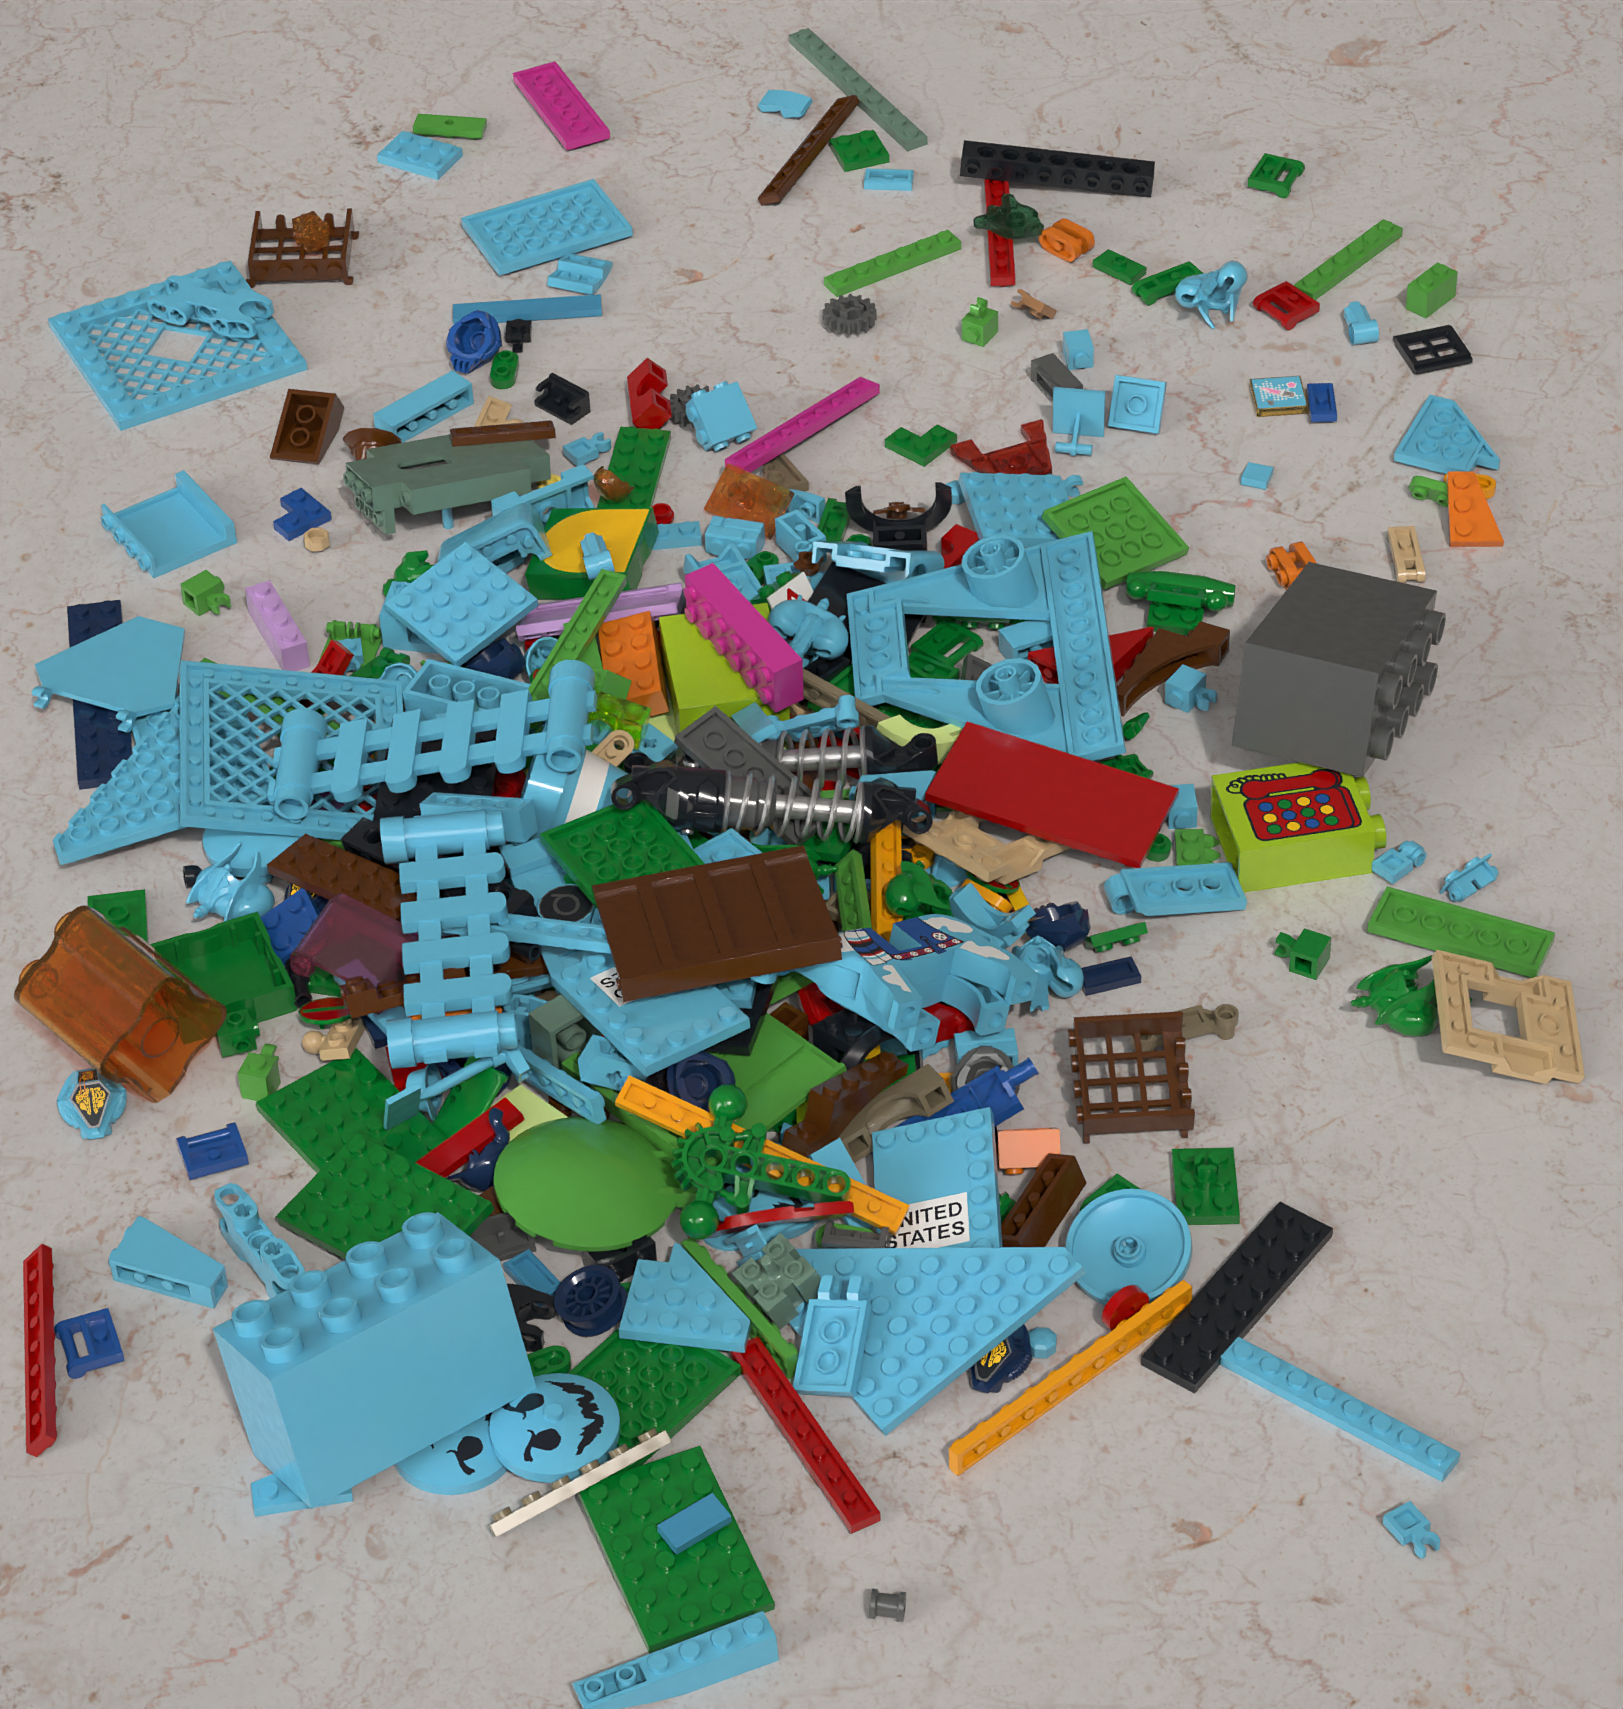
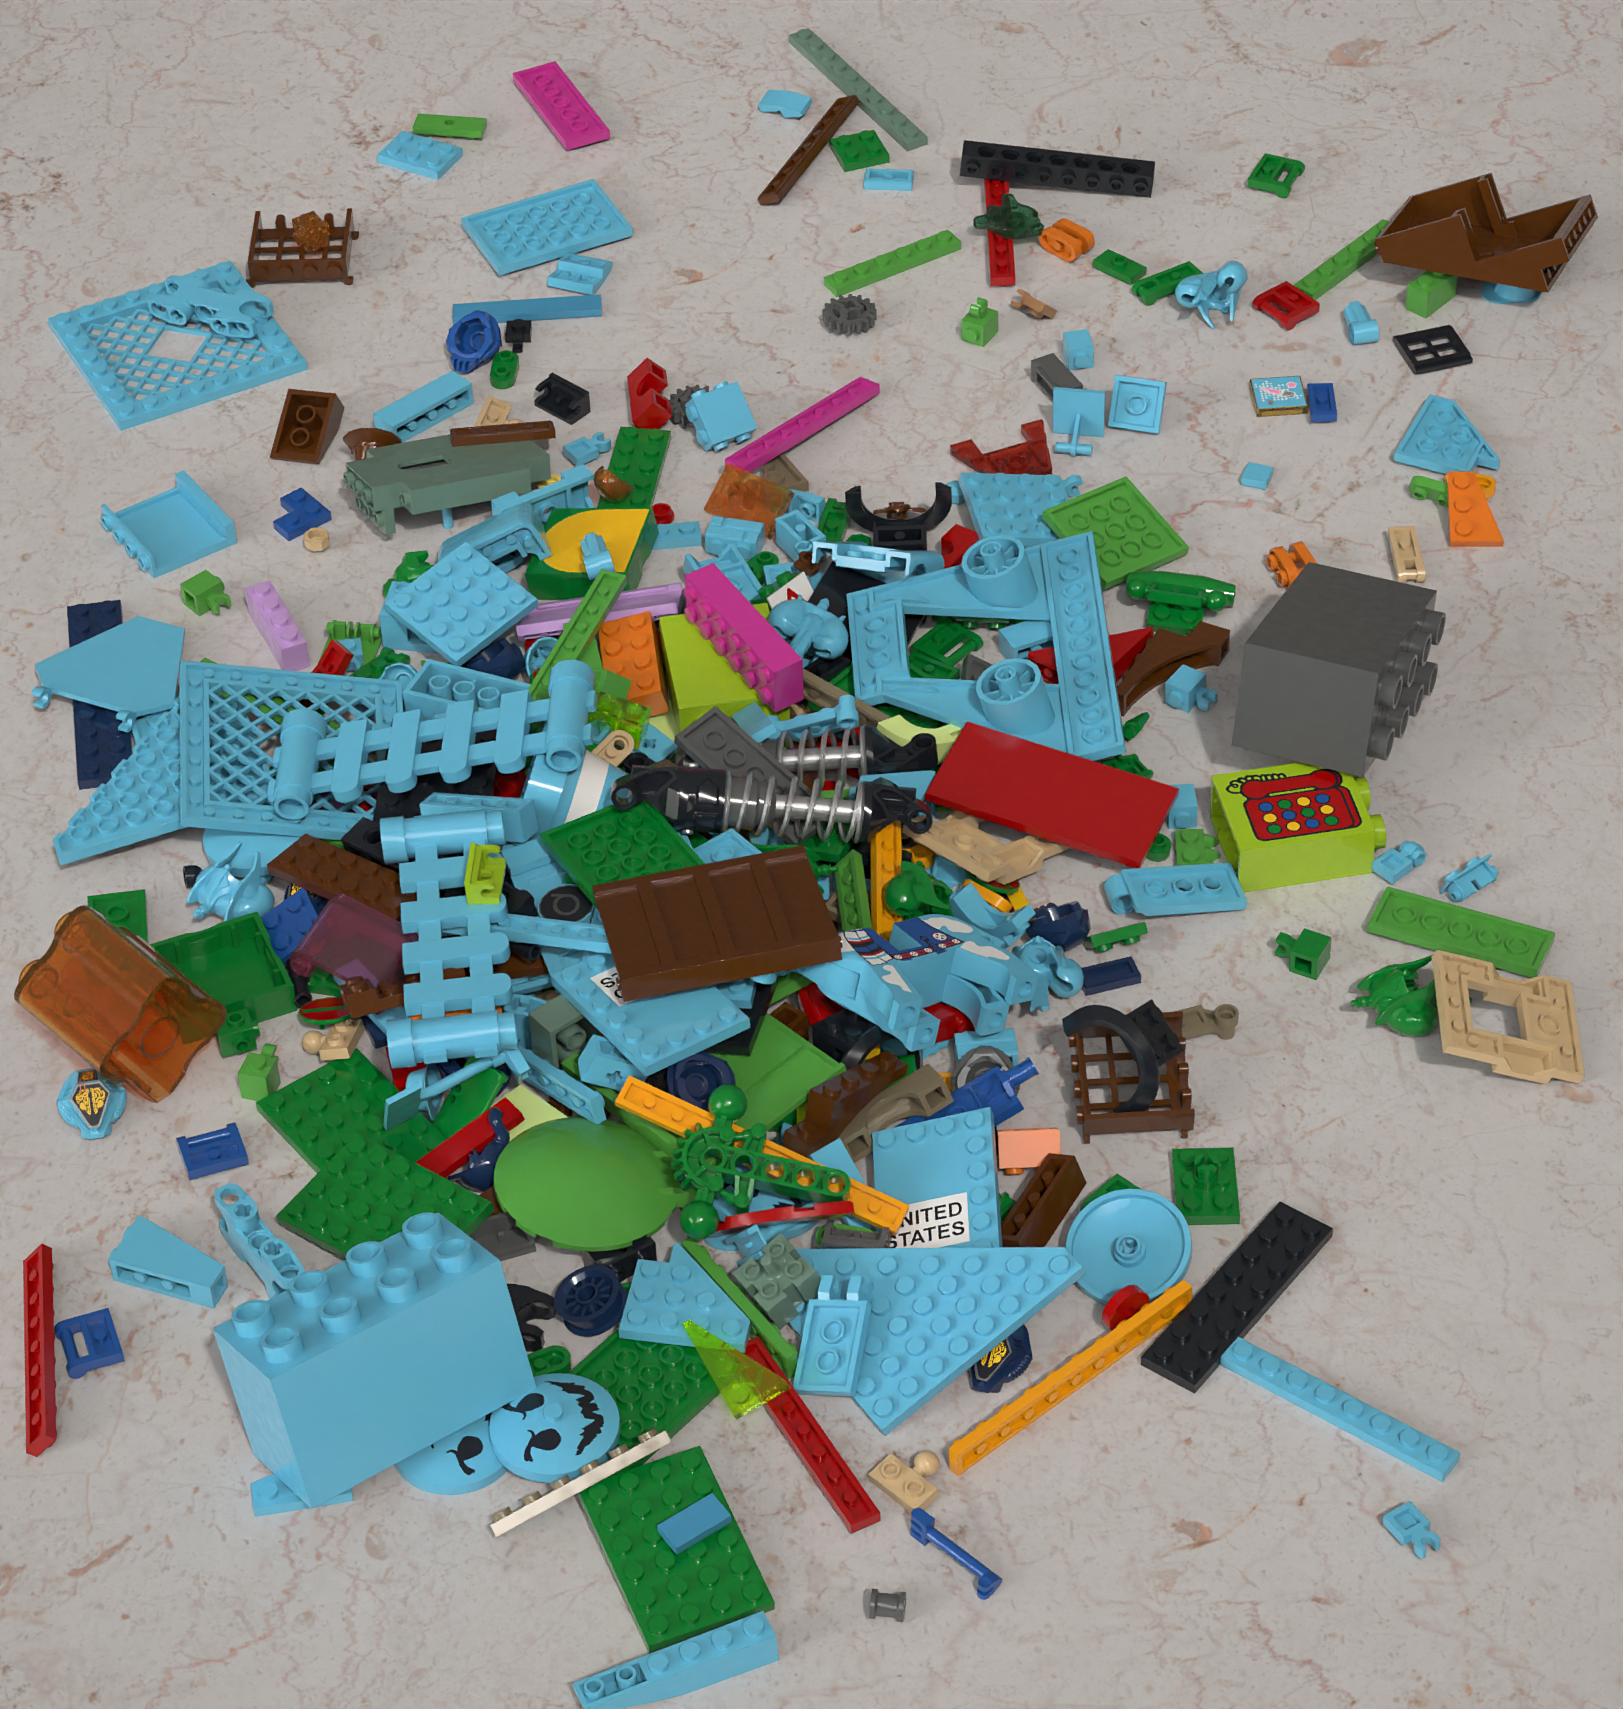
dark azure tile [503,1249,561,1307] -> none
green plate [884,424,957,467] -> none
medium azure tile [1028,1327,1057,1359] -> none
none -> lime hinge [464,843,506,905]
none -> clear neon green wing [682,1320,790,1419]
none -> tan plate [868,1450,940,1513]
none -> blue hinge [910,1508,1003,1600]
none -> black piece [1062,999,1184,1113]
none -> reddish brown panel [1375,172,1598,293]
none -> medium azure piece [1481,282,1541,304]

